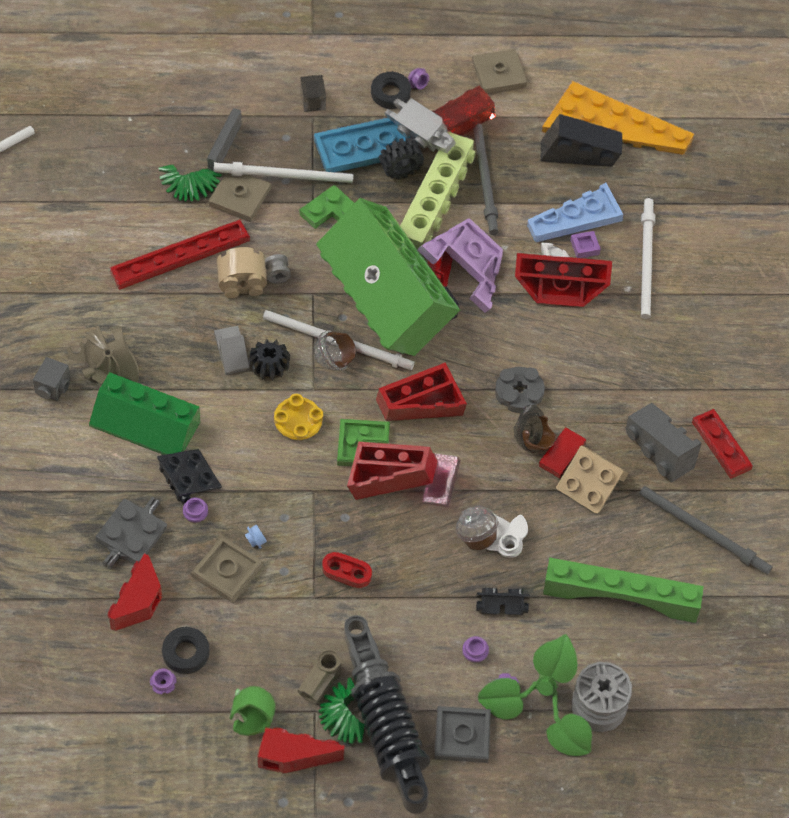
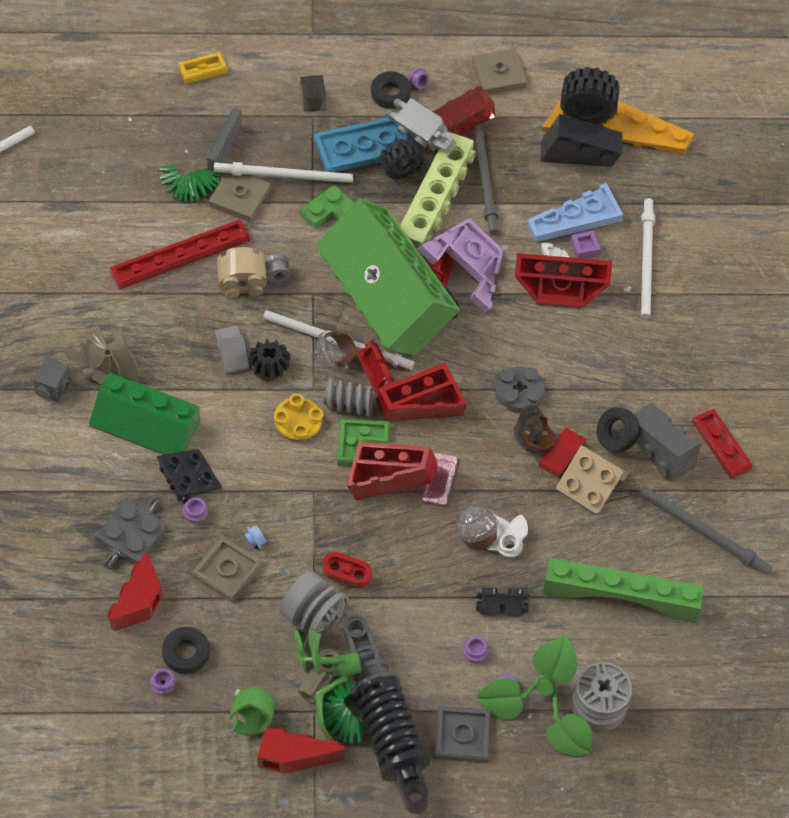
none -> yellow tile [178,52,228,84]
none -> light grey wheel [279,570,349,640]
none -> bright green plant [294,629,361,740]
none -> light grey piece [324,378,377,417]
none -> red hinge [355,340,395,393]
none -> black tyre [560,67,620,125]
none -> black tyre [596,407,639,452]

